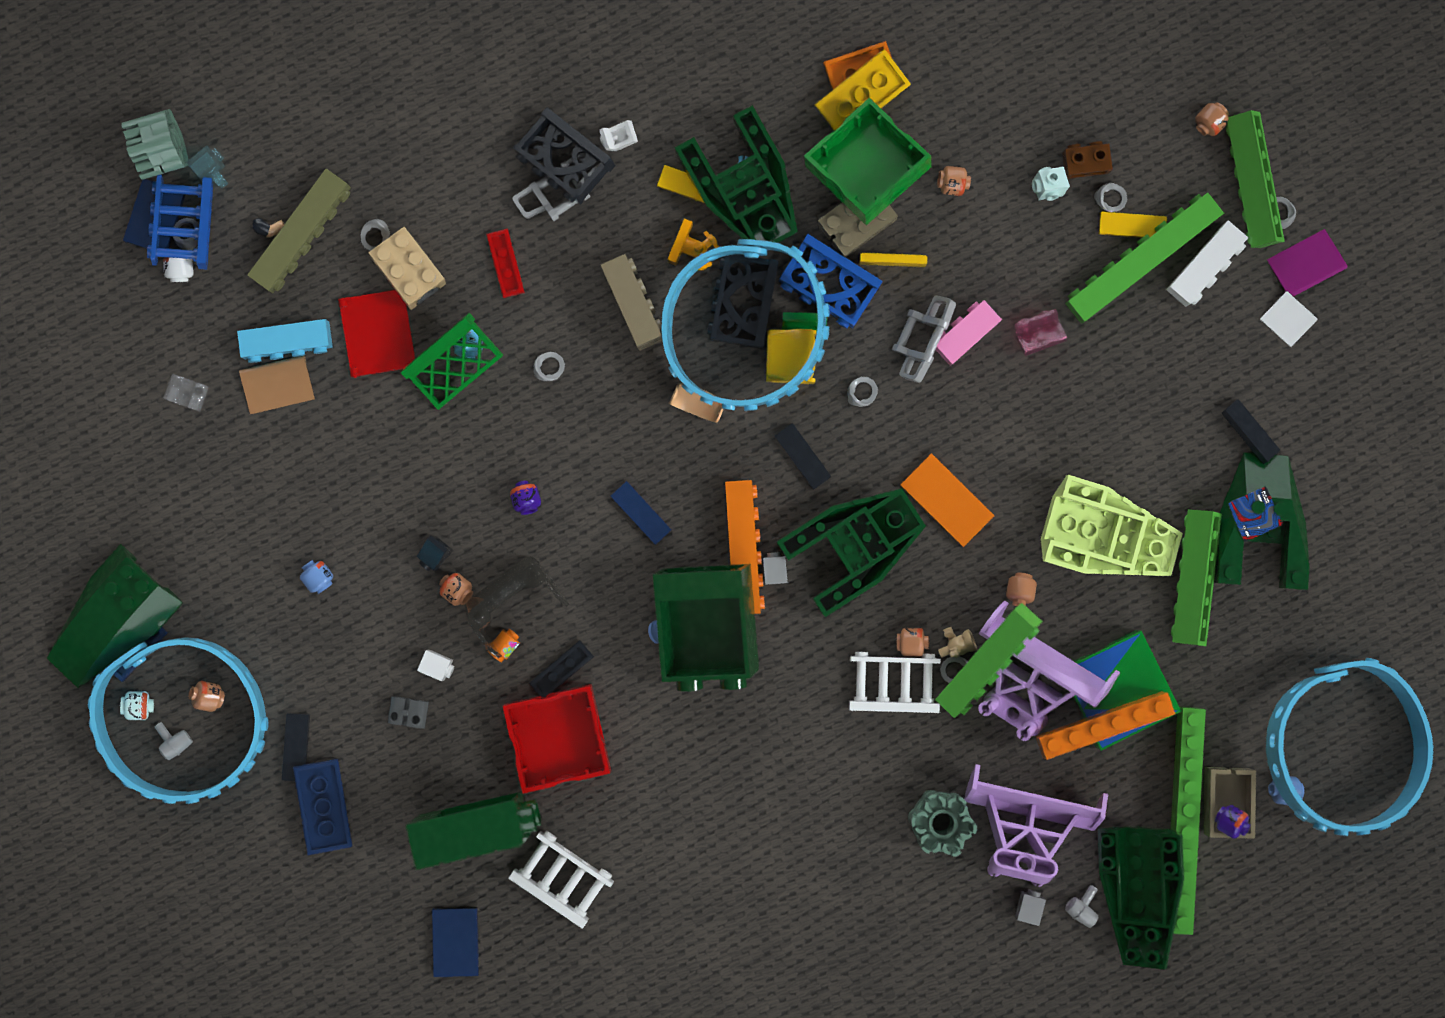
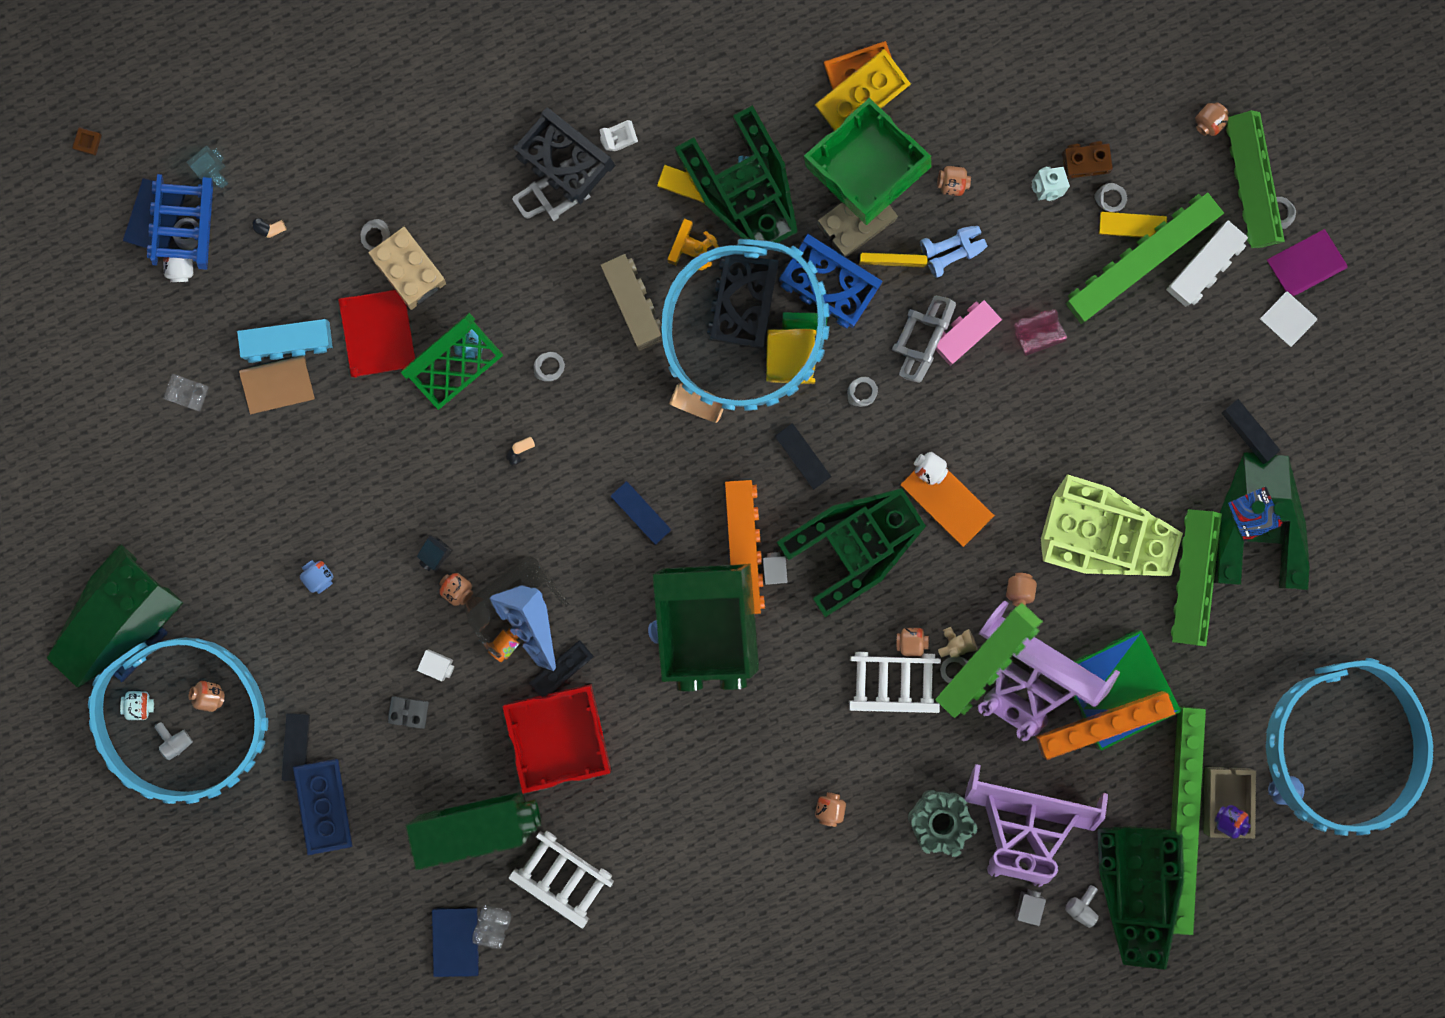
sand green piece [122,109,190,180] -> none
olive brick [247,169,351,293] -> none
red tile [486,229,525,298] -> none
dark purple head [510,481,541,515] -> none
none -> reddish brown tile [73,128,102,156]
none -> clear piece [472,905,511,949]
none -> medium blue wedge [490,585,556,671]
none -> arm [506,437,535,466]
none -> nougat head [815,792,846,827]
none -> white head [914,452,948,485]
none -> light blue piece [920,226,987,278]

